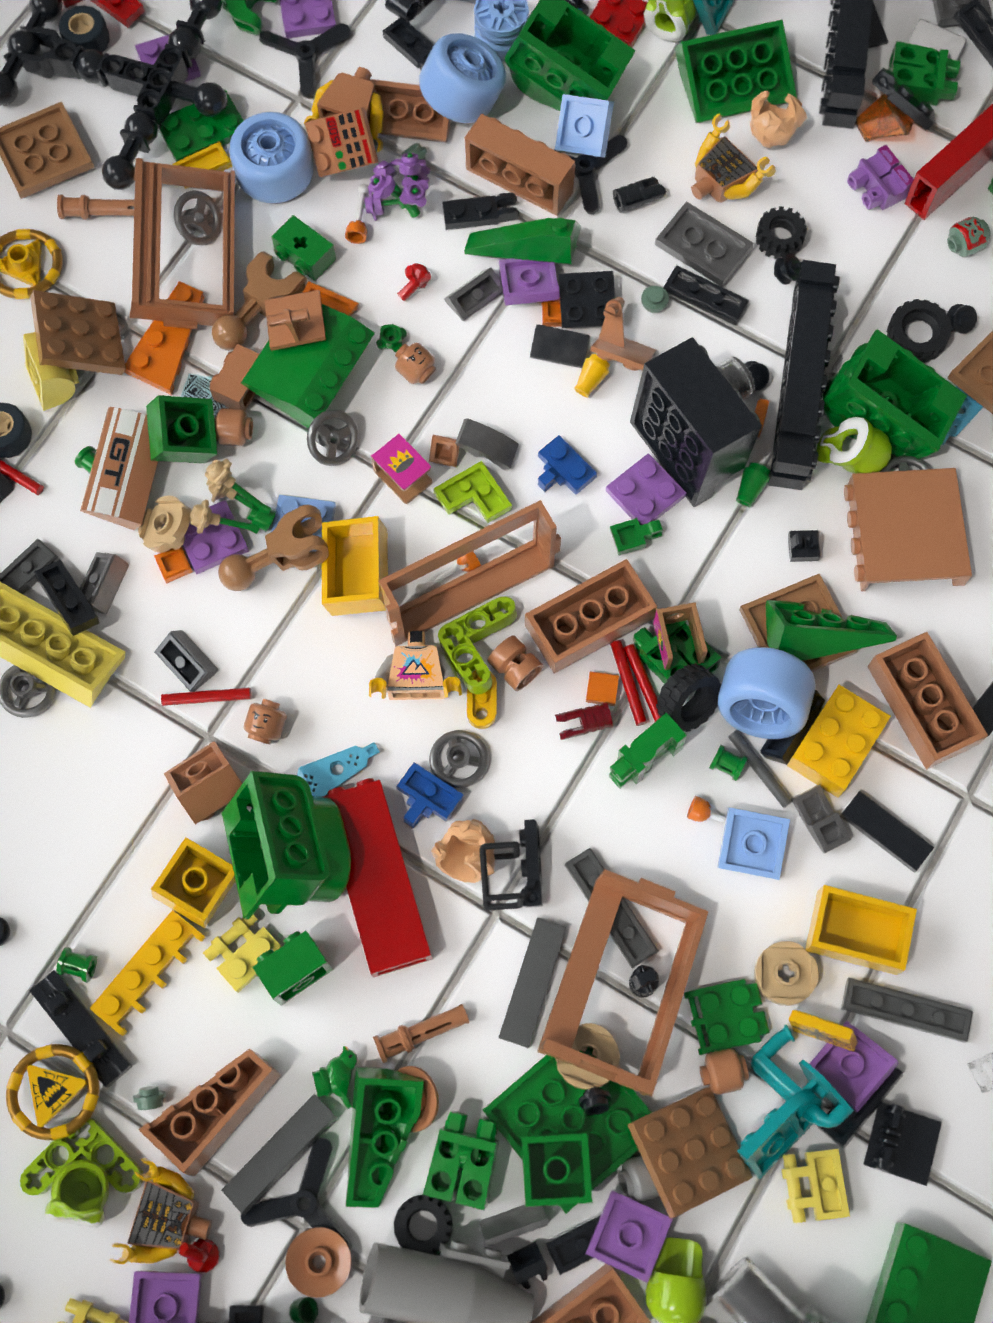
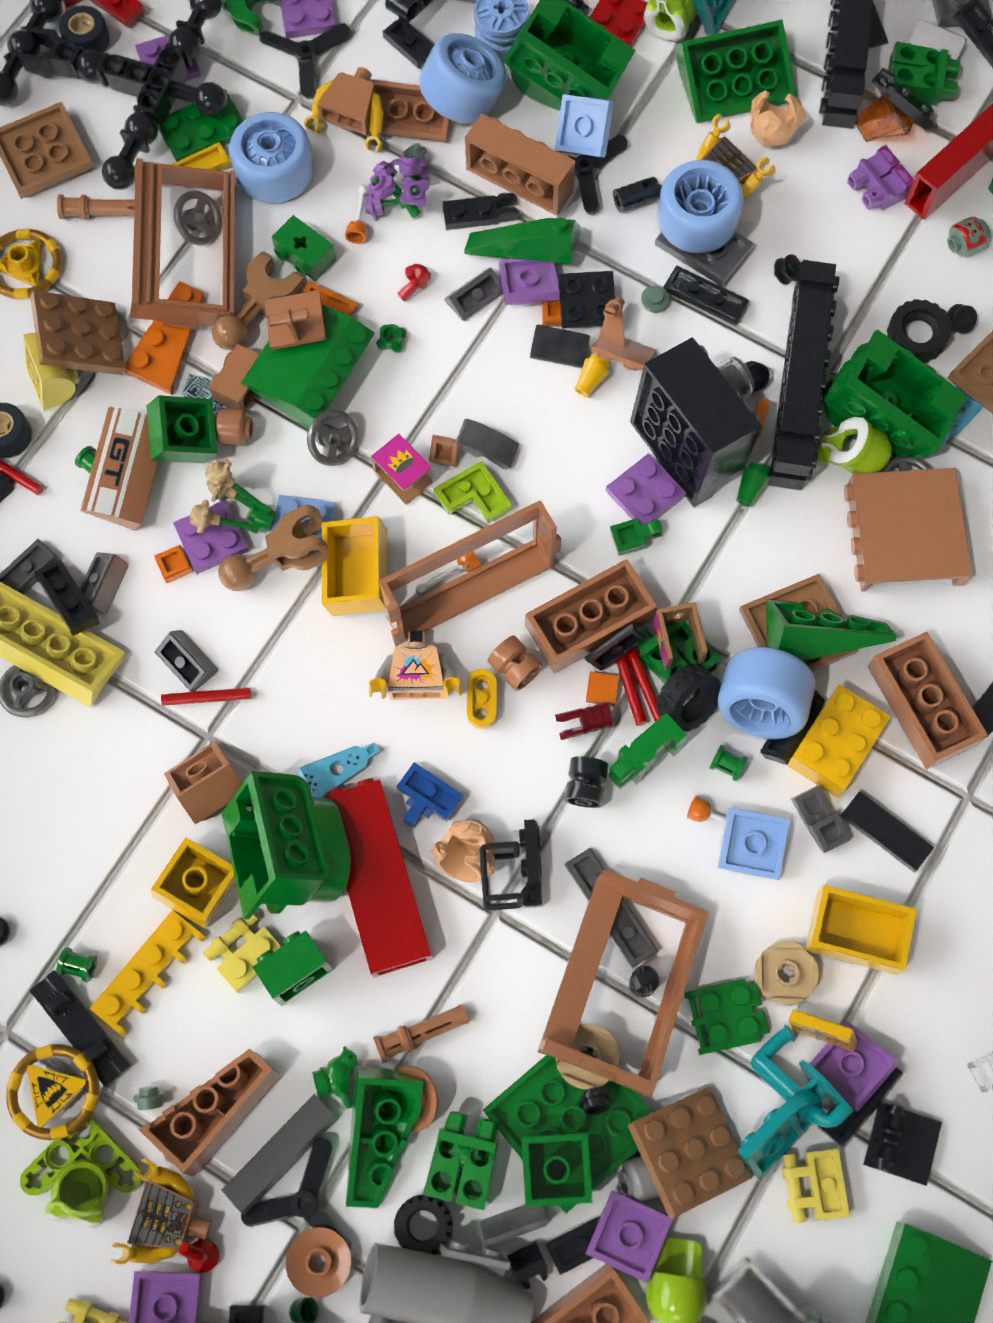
tan plate [138,496,192,553] -> none
nougat head [243,699,287,744] -> none
nougat slope [305,107,378,177] -> none
nougat head [395,342,436,384] -> none
flat silver piece [429,730,489,788] -> none
lime beam [438,597,517,694] -> none
dark grey tile [498,917,567,1048] -> none
blue hinge [537,435,597,495] -> none
nougat head [699,1049,749,1095] -> none
dark grey bar [728,730,793,809] -> none
black tyre [756,206,807,260] -> none
black tile [788,530,821,562] -> none
dark grey tile [841,977,973,1043] -> none
none -> black wheel [564,756,609,808]
none -> black slope [584,622,648,671]
none -> light blue wheel [657,160,743,253]

